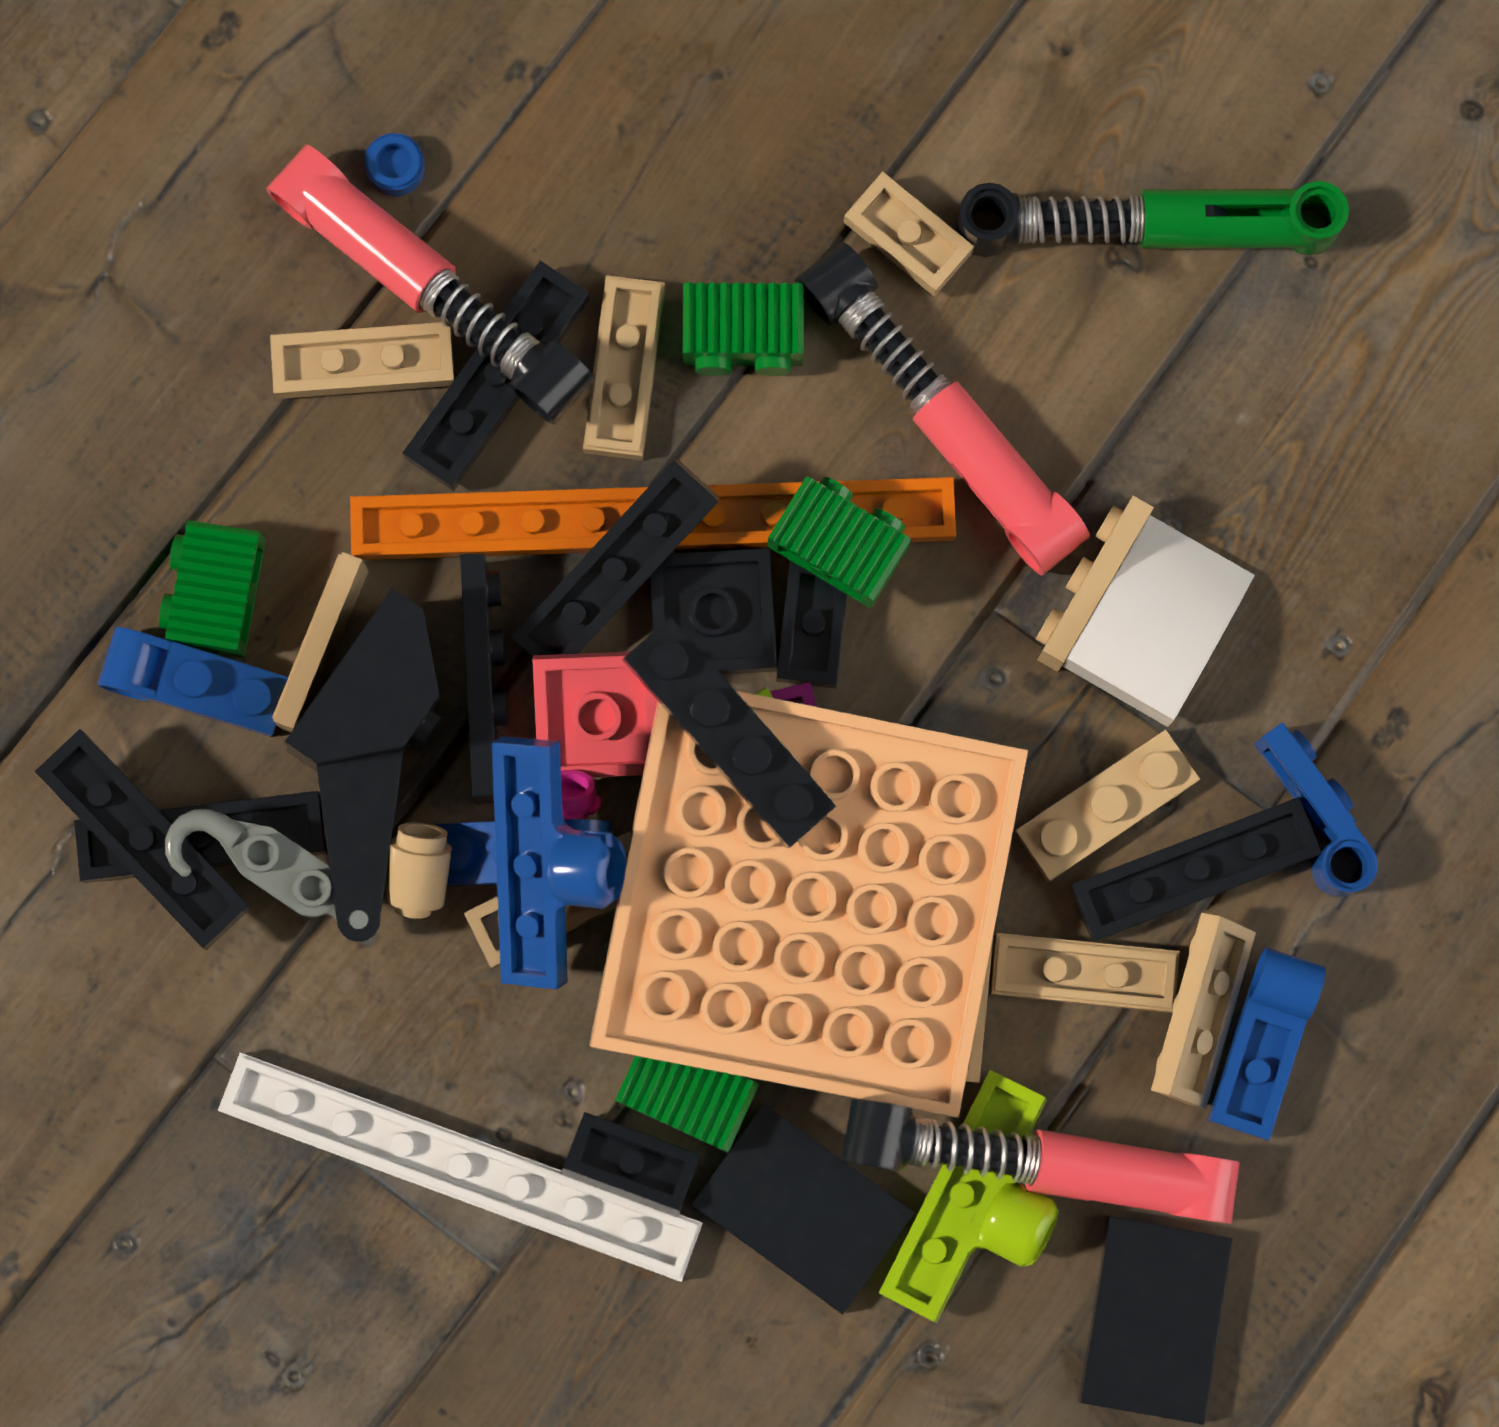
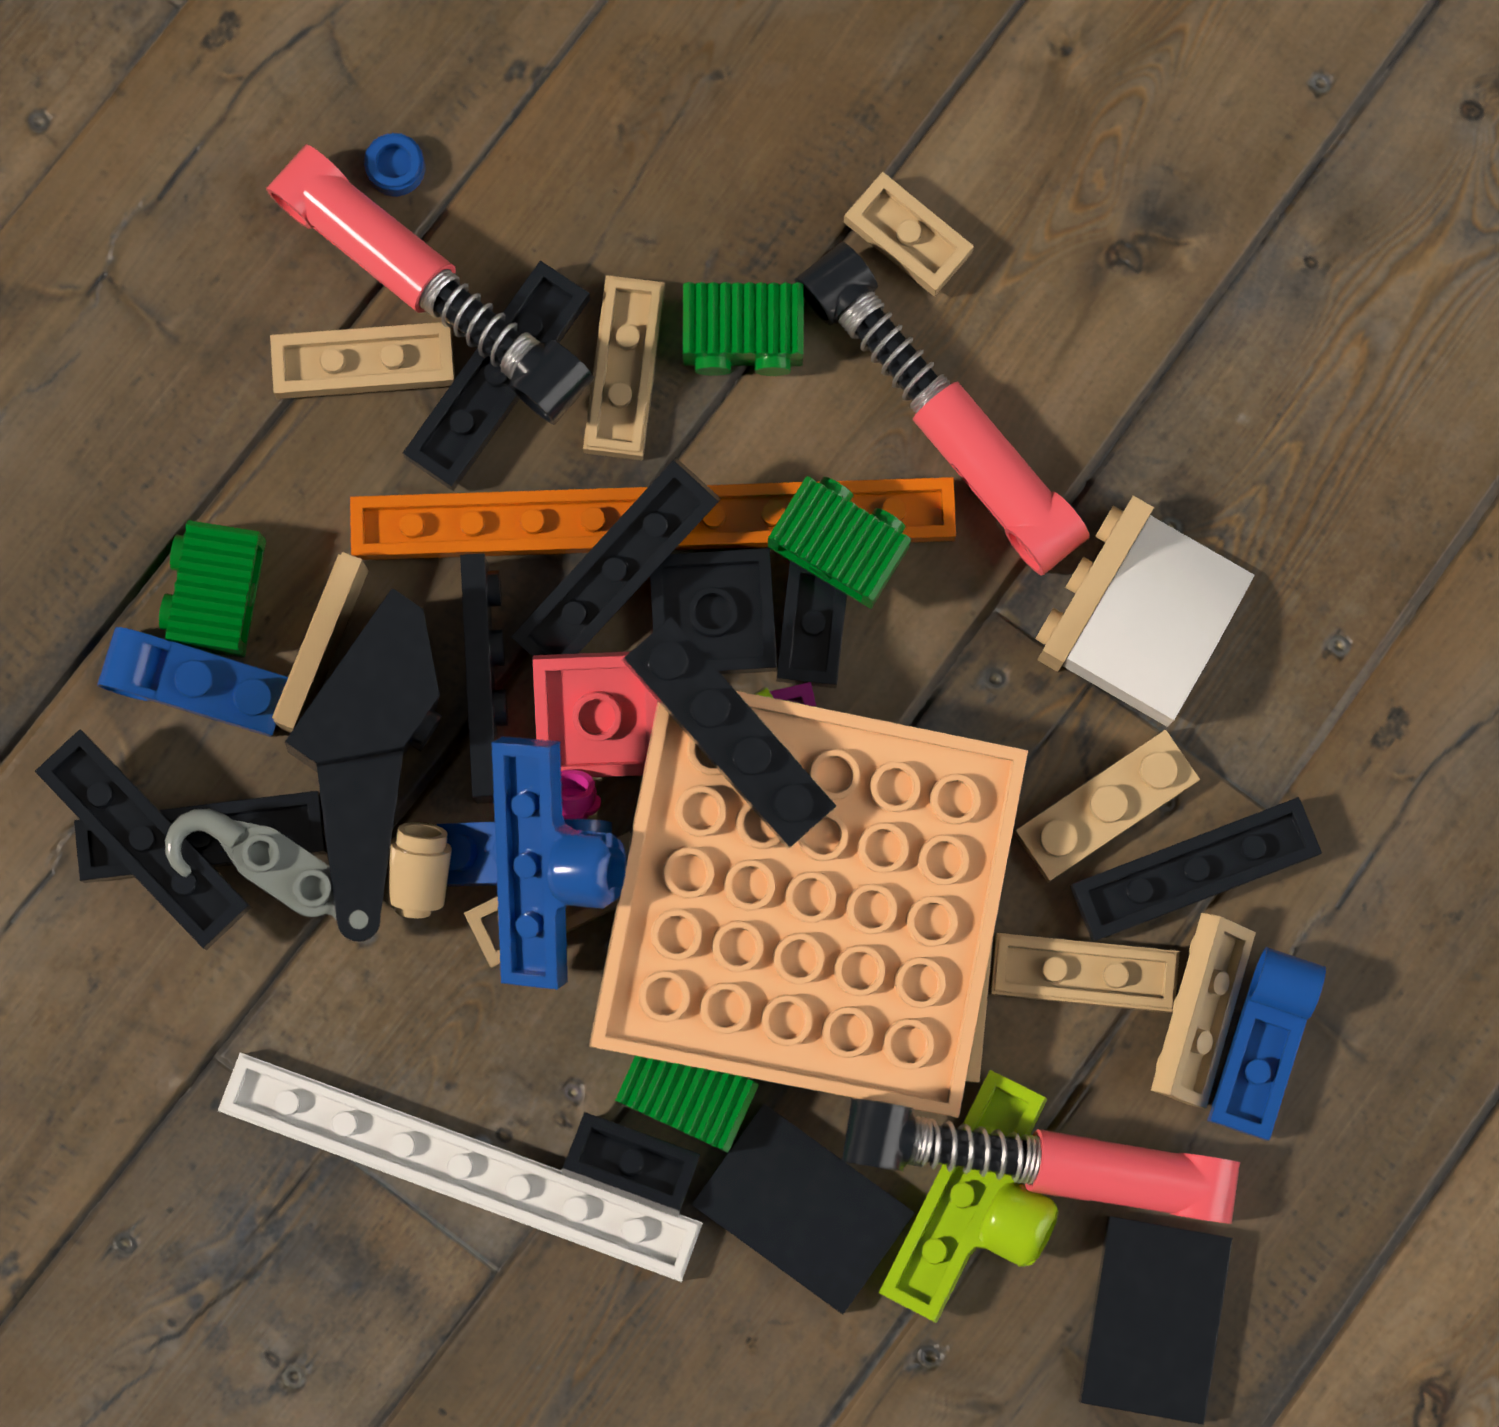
piece [956,181,1349,257] -> none
blue plate [1254,722,1378,897] -> none

